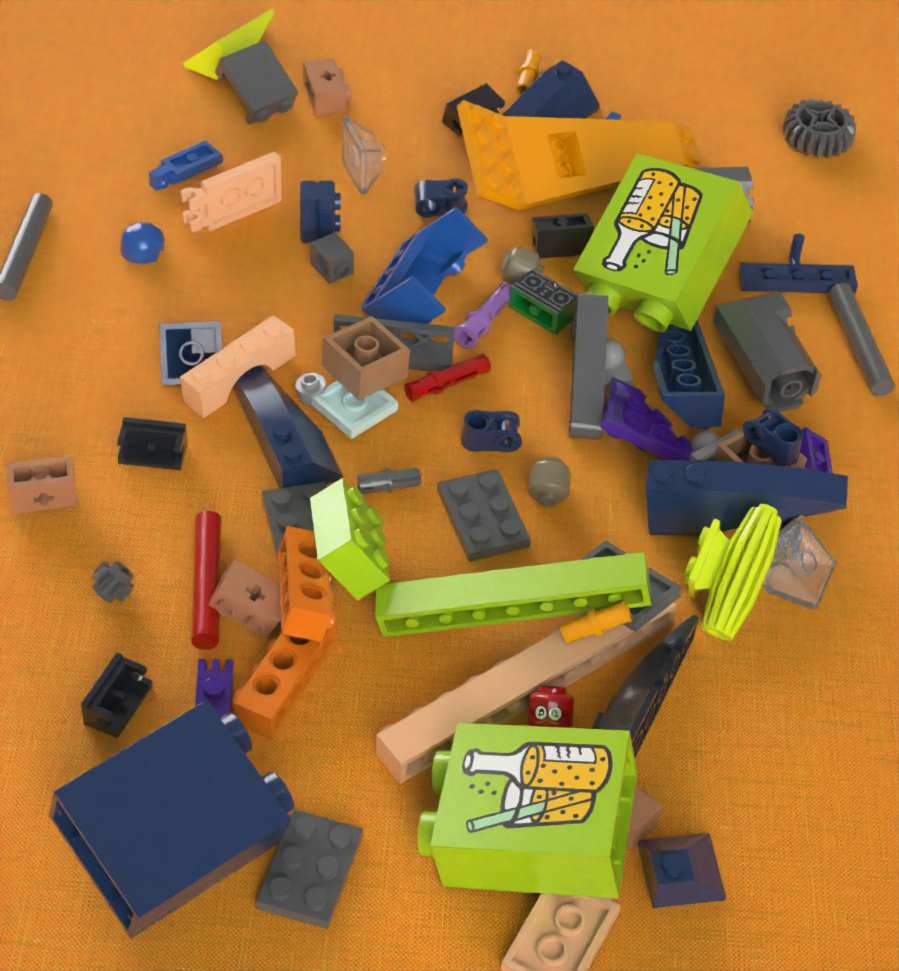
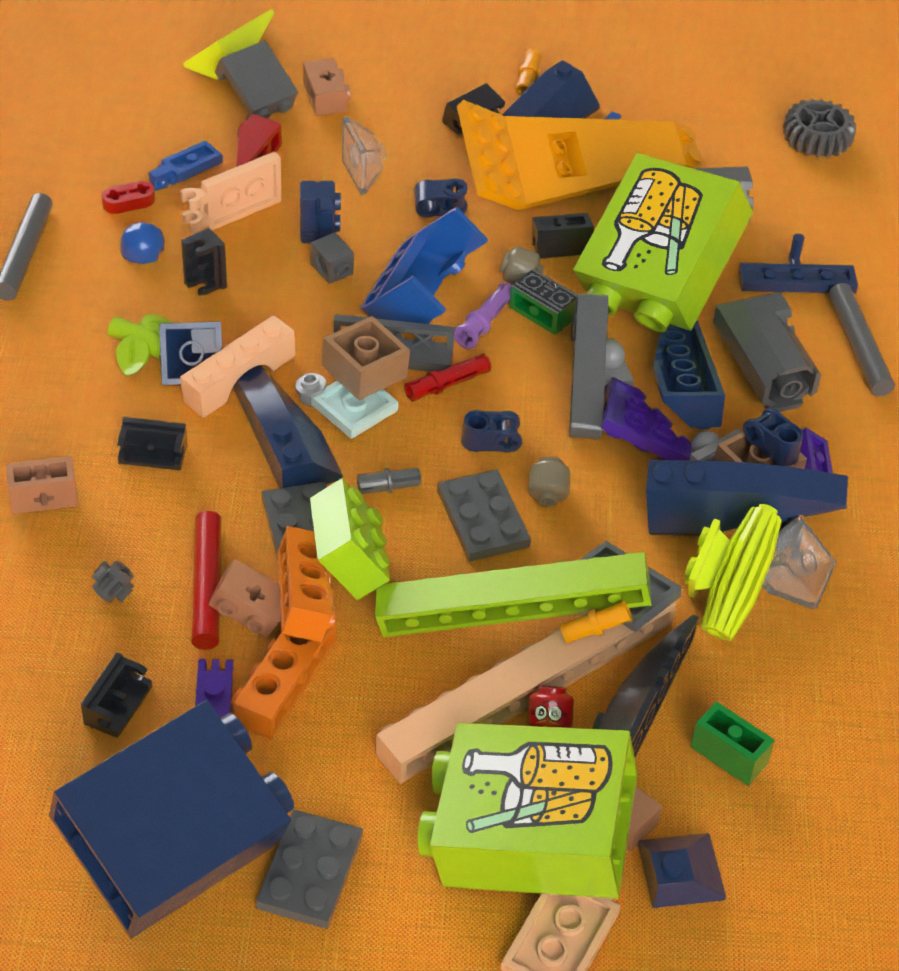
none -> red beam [101,181,155,214]
none -> lime plant [107,314,172,377]
none -> black hinge [181,228,227,295]
none -> red slope [236,114,282,167]
none -> green brick [690,701,775,786]

